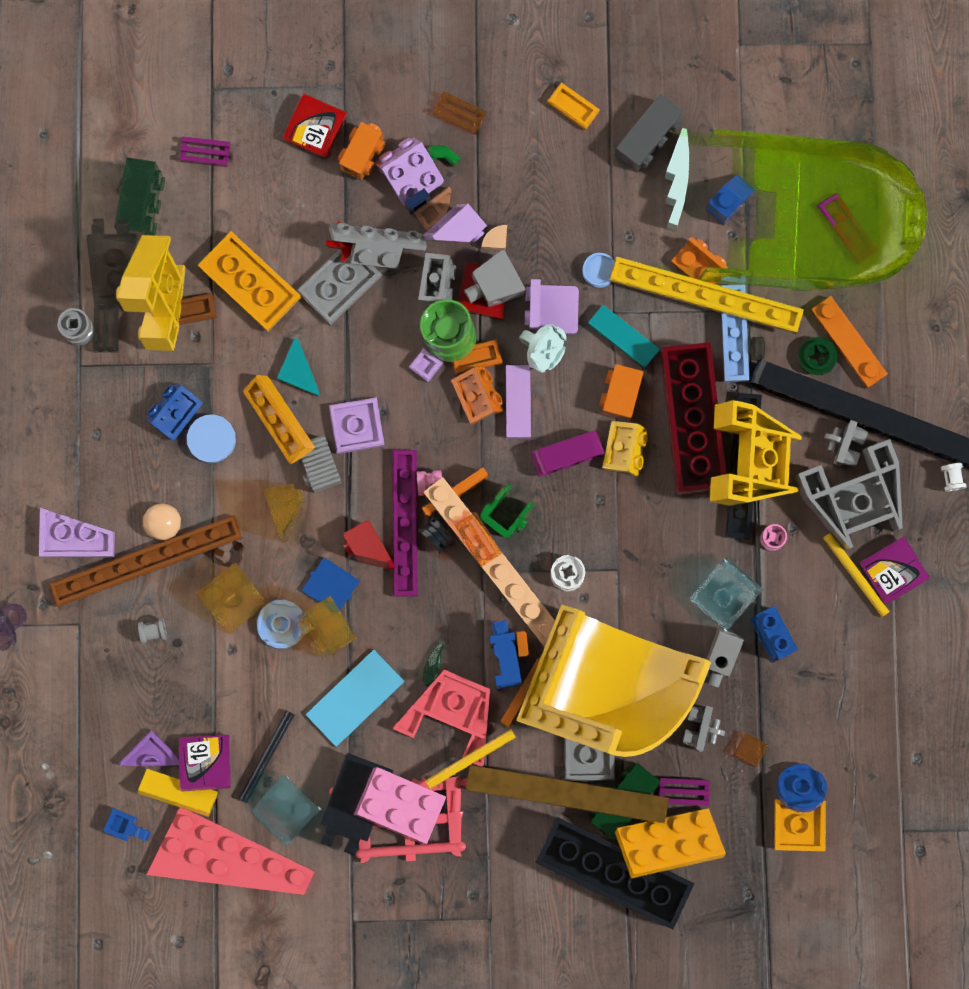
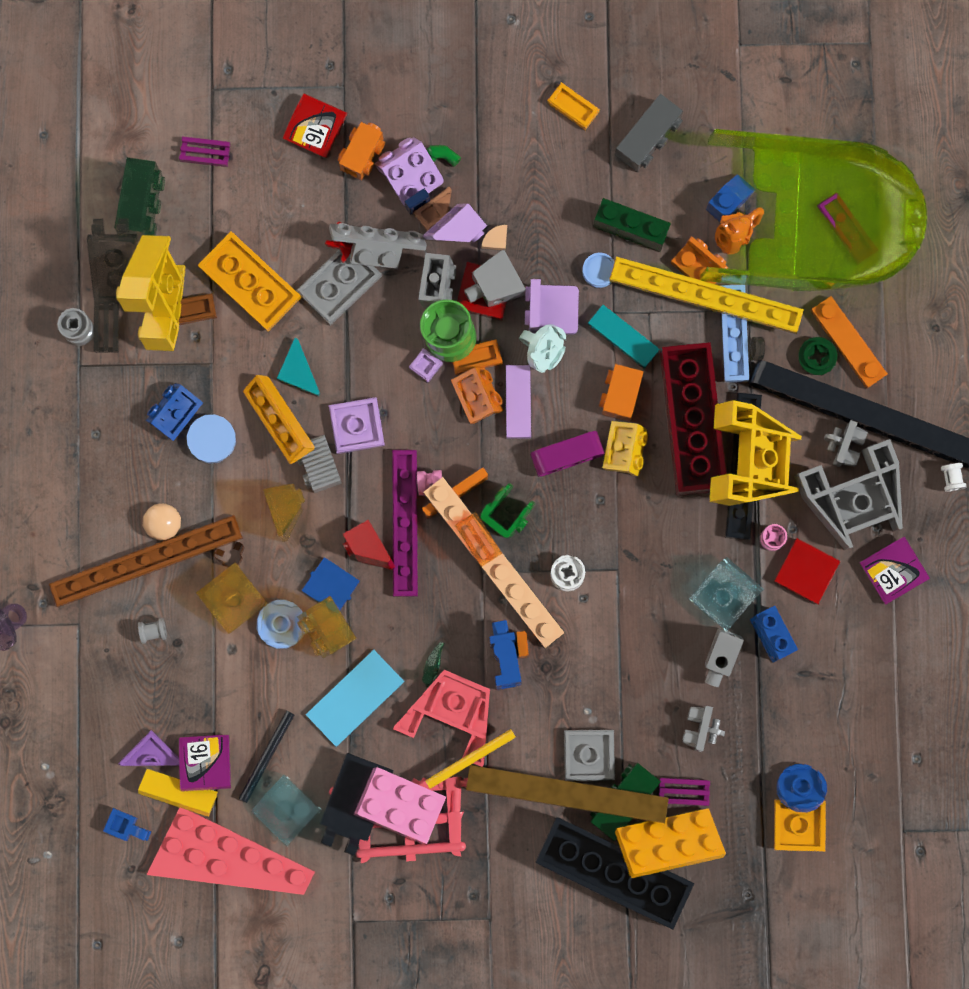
lavender wing [39,508,115,558] -> none
black wheel [418,517,456,555] -> none
clear orange tile [433,91,486,135] -> none
orange tile [501,658,540,728] -> none
yellow panel [516,604,711,757] -> none
light aqua slope [665,128,689,232] -> none
clear orange tile [735,733,769,767] -> none
yellow bar [823,532,890,617] -> none
none -> dark green brick [593,198,671,252]
none -> orange piece [715,207,764,255]
none -> red tile [774,538,841,605]

